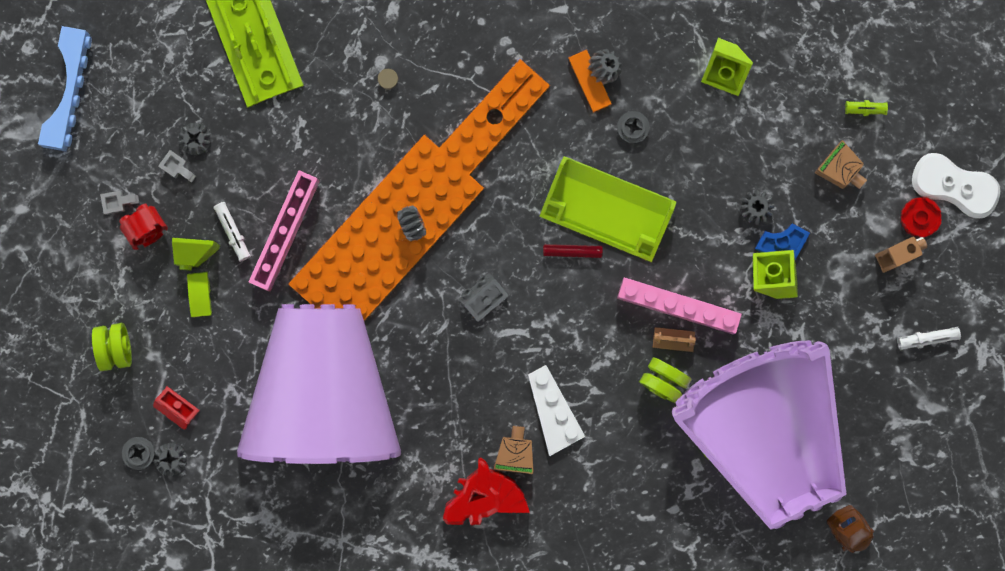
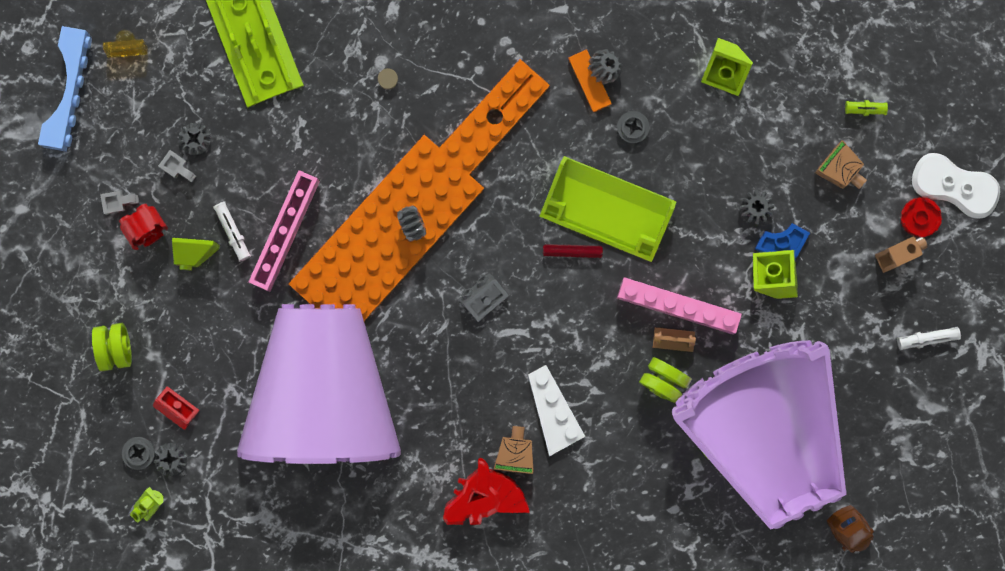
lime slope [187,272,212,317] -> none
none -> clear yellow tile [103,30,148,58]
none -> lime hips [130,487,164,523]

